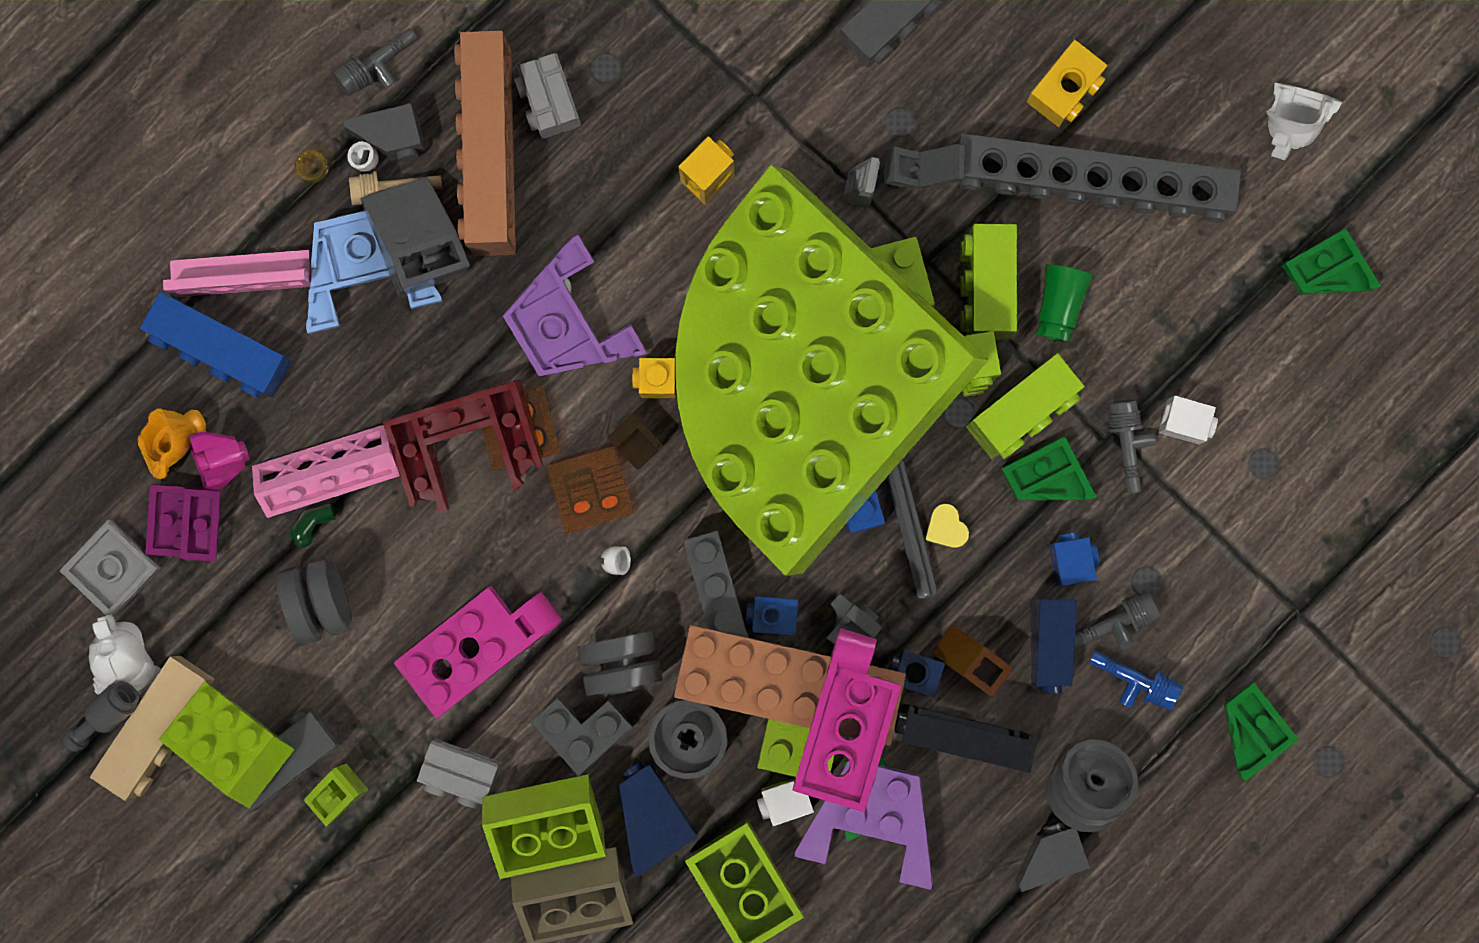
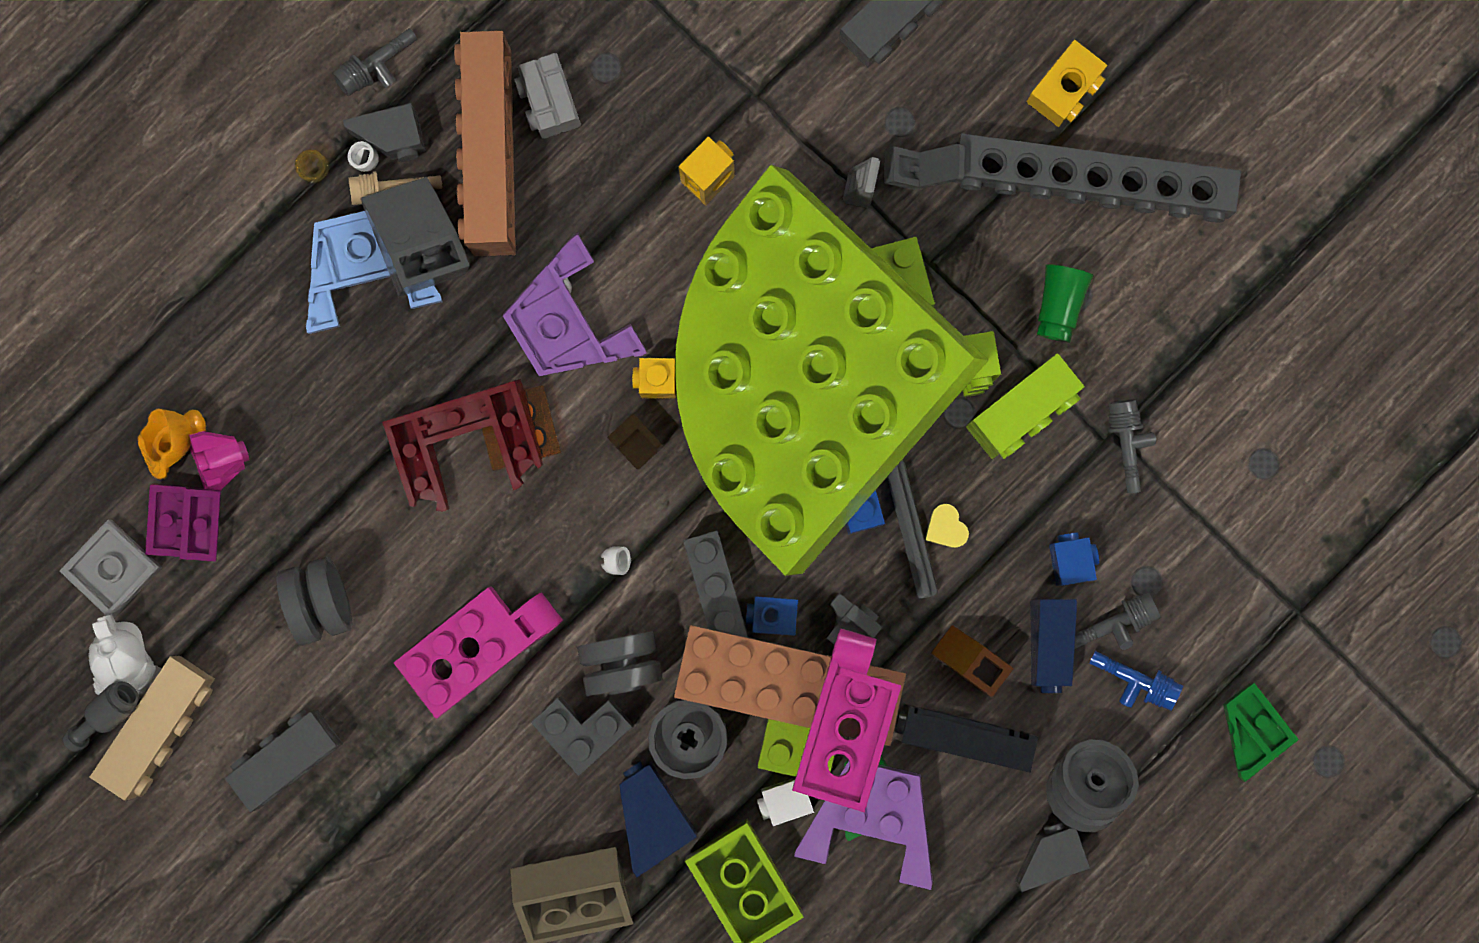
blue brick [140,292,292,399] -> none
lime brick [158,681,295,808] -> none
bright pink fence [163,250,312,297] -> none
bright pink fence [252,425,400,518] -> none
dark green arm [290,503,336,548] -> none
lime slope [304,763,369,827] -> none
light grey brick [417,739,503,809] -> none
lime brick [482,774,606,879] -> none
clear orange tile [546,446,634,534] -> none
dark blue brick [889,650,945,698] -> none
lime brick [960,224,1017,341] -> none
green wing [1000,437,1096,501] -> none
white brick [1158,396,1218,444] -> none
white helmet [1266,83,1342,160] -> none
green wing [1282,228,1380,295] -> none

